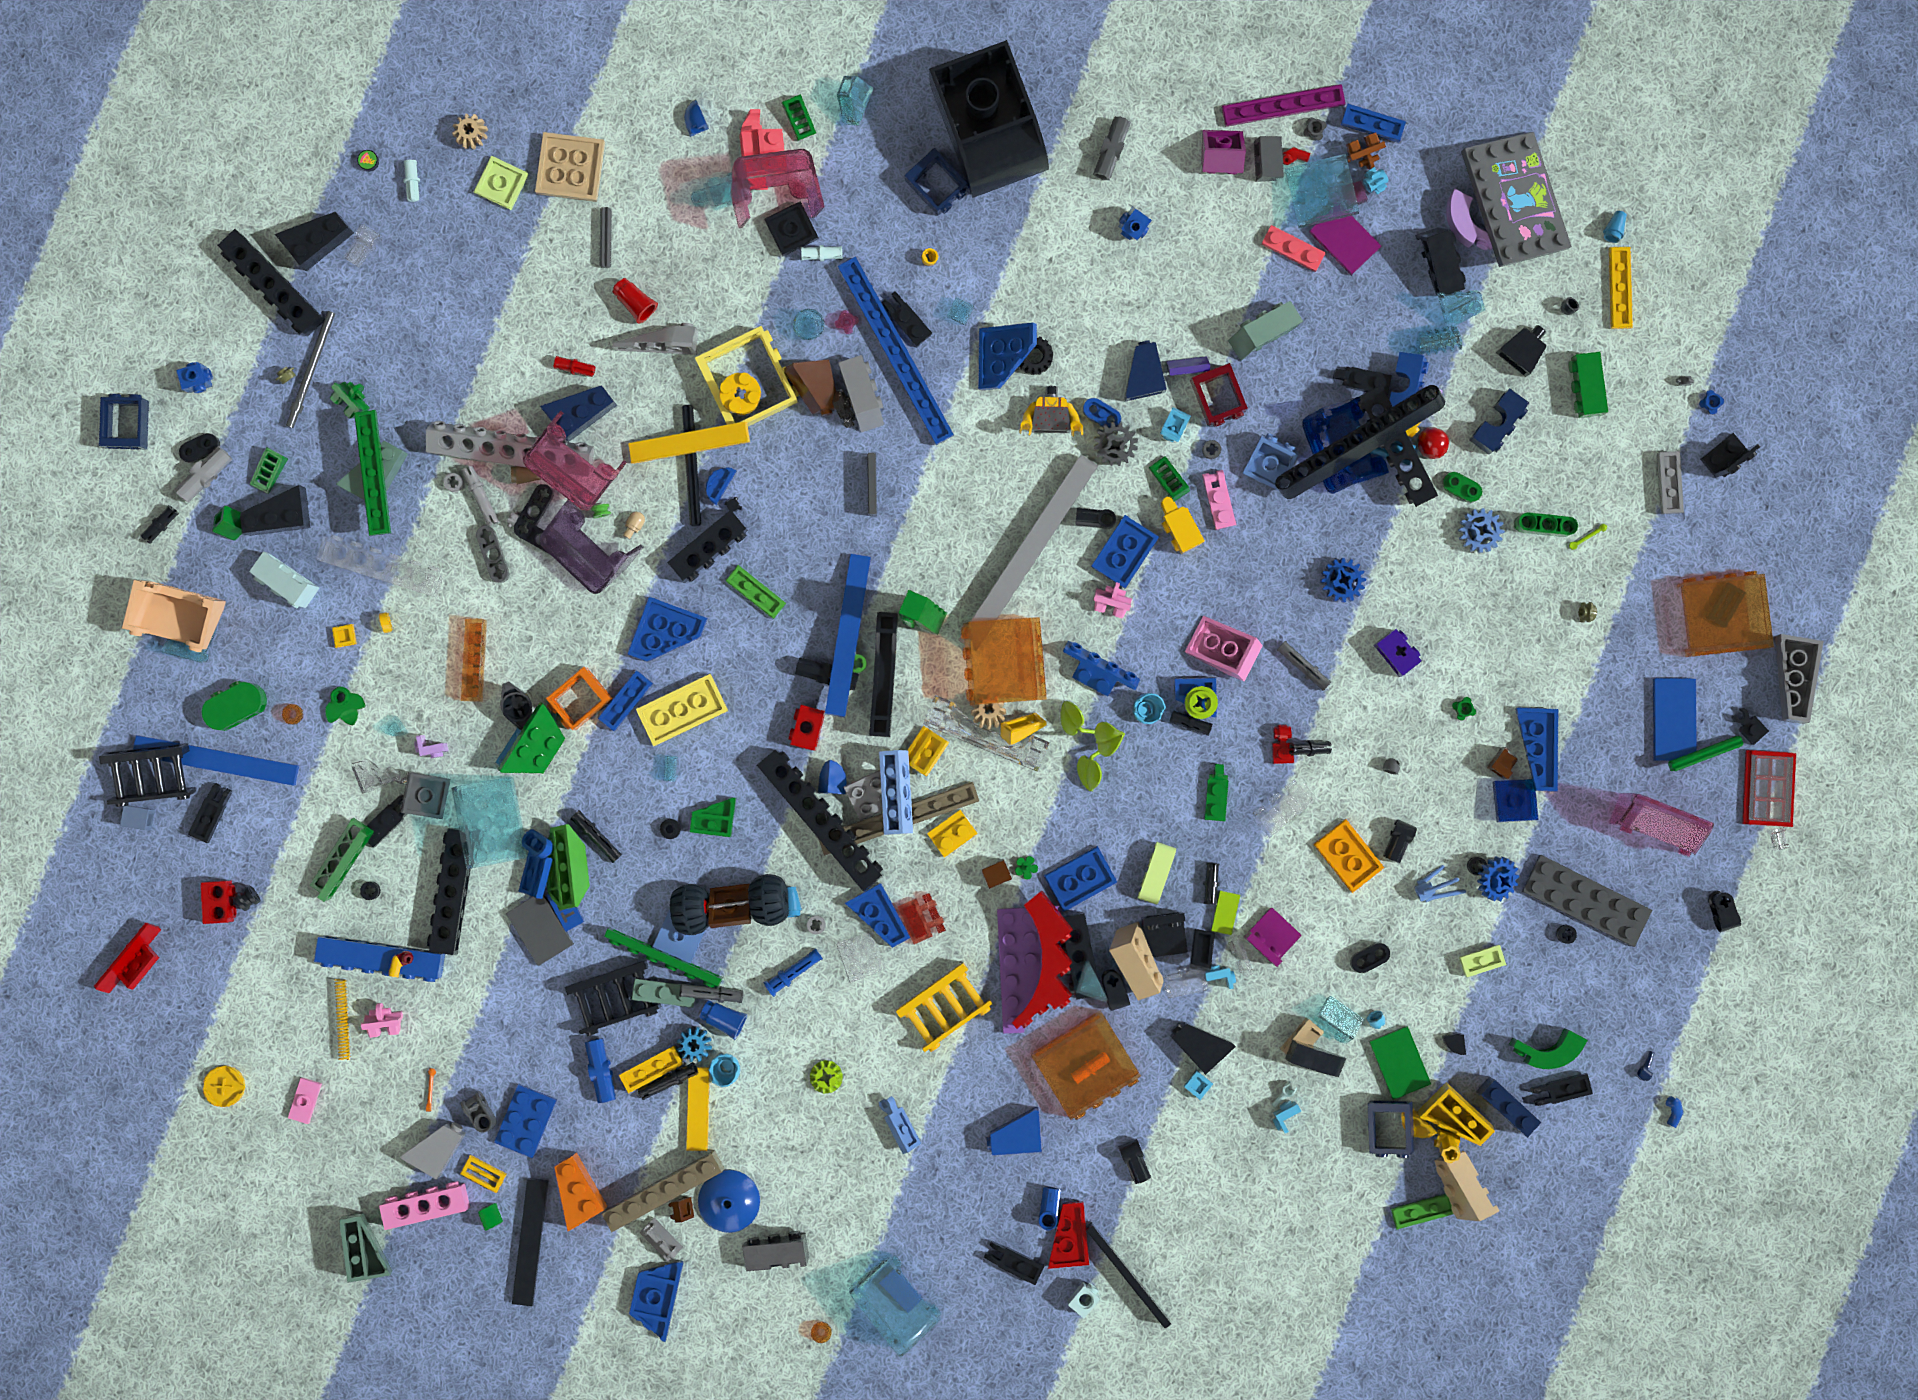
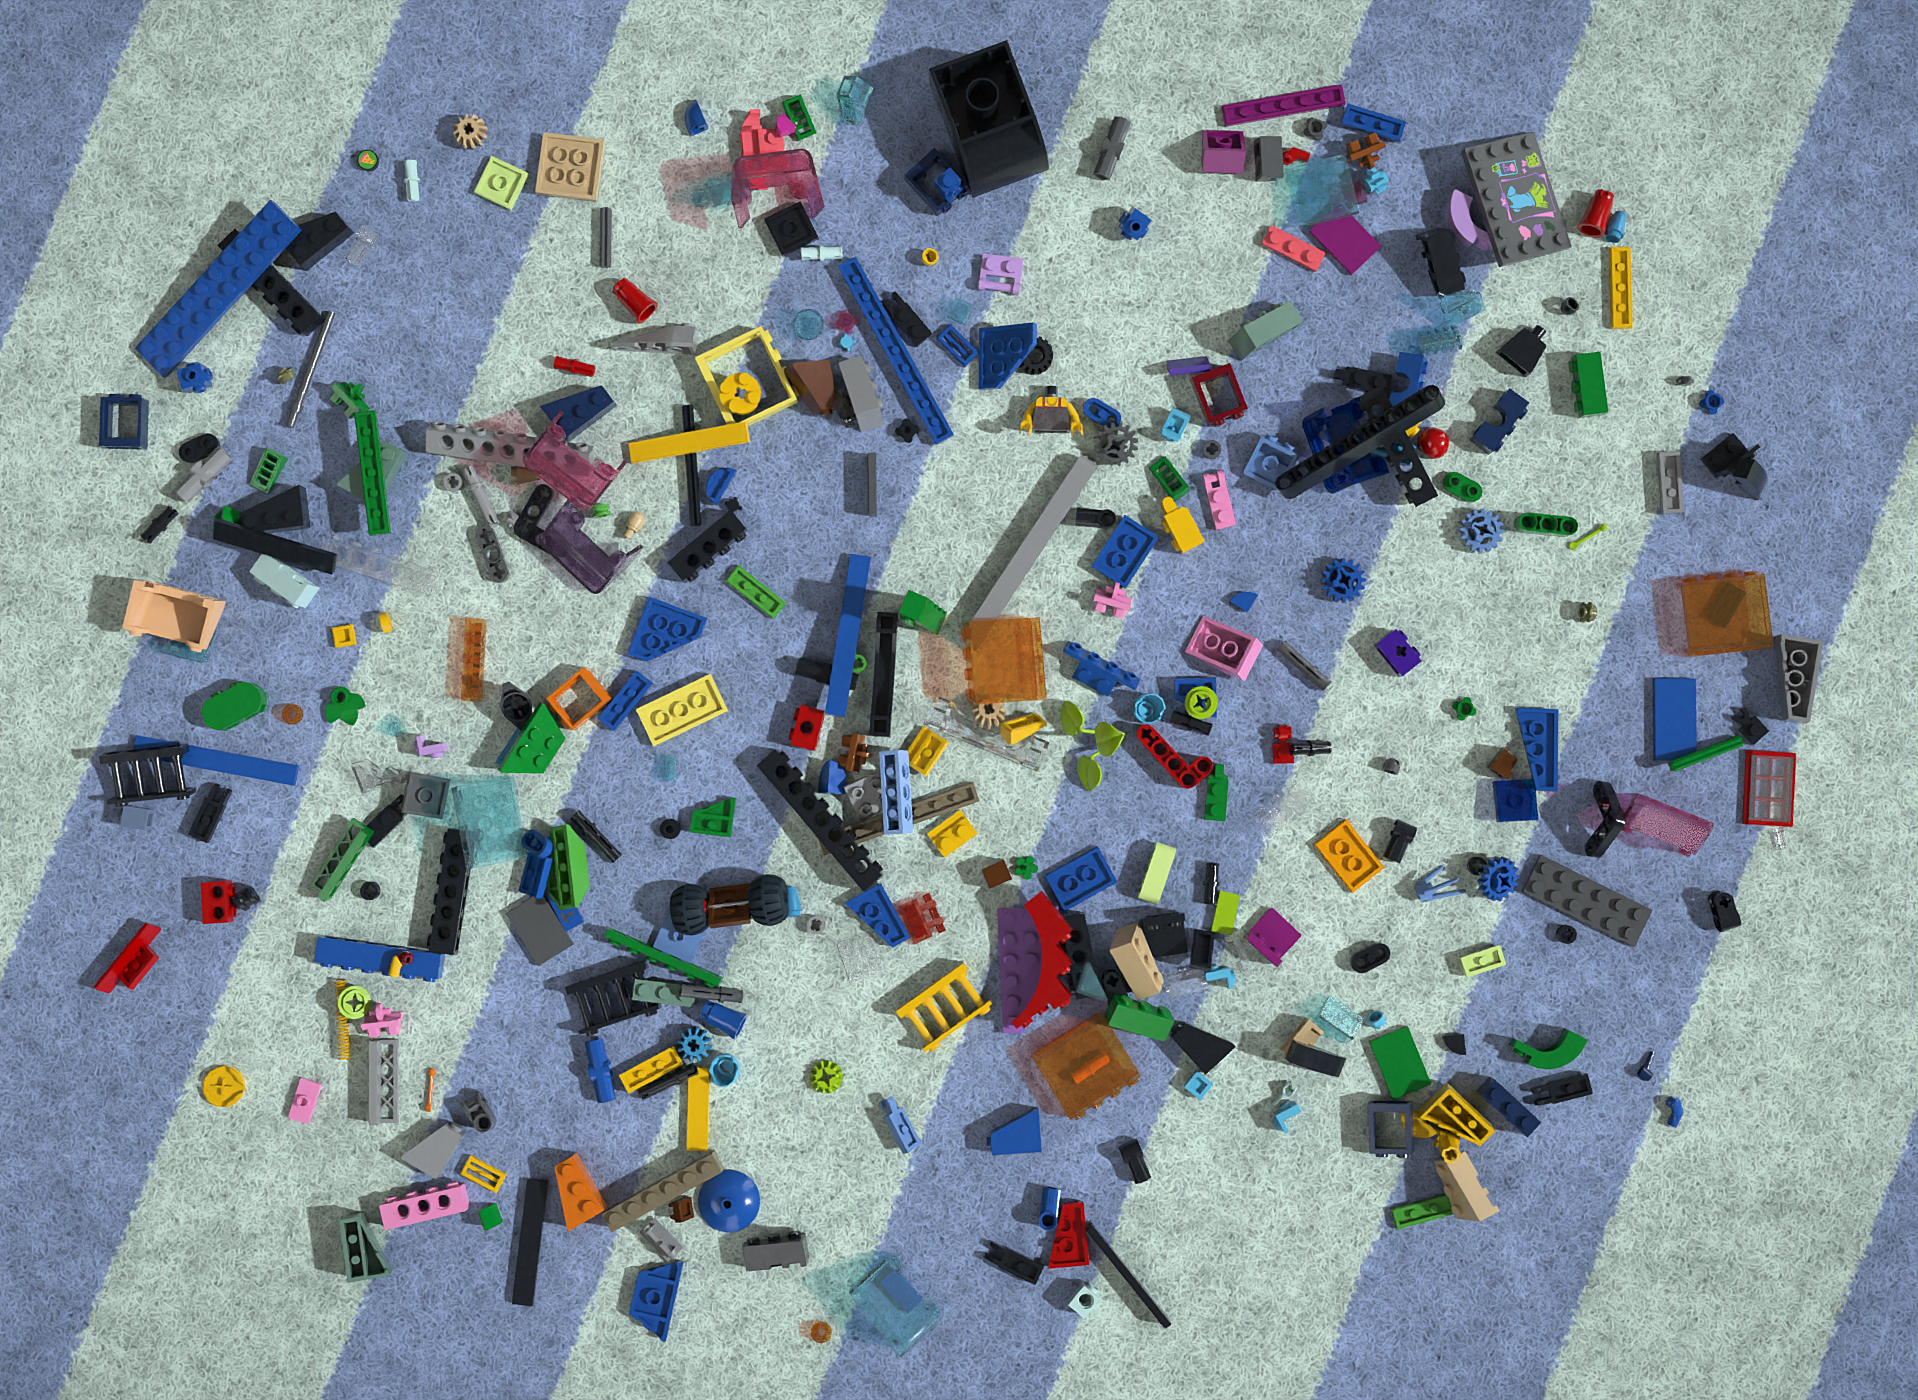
blue plate [494,1084,557,1158] -> none
blue pin [763,948,823,997] -> none
dark blue slope [1124,340,1167,402] -> none
none -> blue plate [135,200,302,378]
none -> black tile [213,518,337,575]
none -> lime gear [337,985,371,1019]
none -> light grey fence [369,1039,399,1125]
none -> dark pink tile [776,113,796,138]
none -> medium azure piece [838,334,856,352]
none -> dark orange hips [838,733,873,772]
none -> black plate [895,418,919,443]
none -> blue brick [934,167,964,203]
none -> blue tile [936,324,979,367]
none -> lavender plate [978,253,1023,295]
none -> green brick [1105,994,1174,1042]
none -> red beam [1135,724,1213,789]
none -> blue tile [1229,592,1258,613]
none -> red plant [1577,189,1614,238]
none -> black beam [1585,781,1626,858]
none -> black slope [1732,457,1768,500]

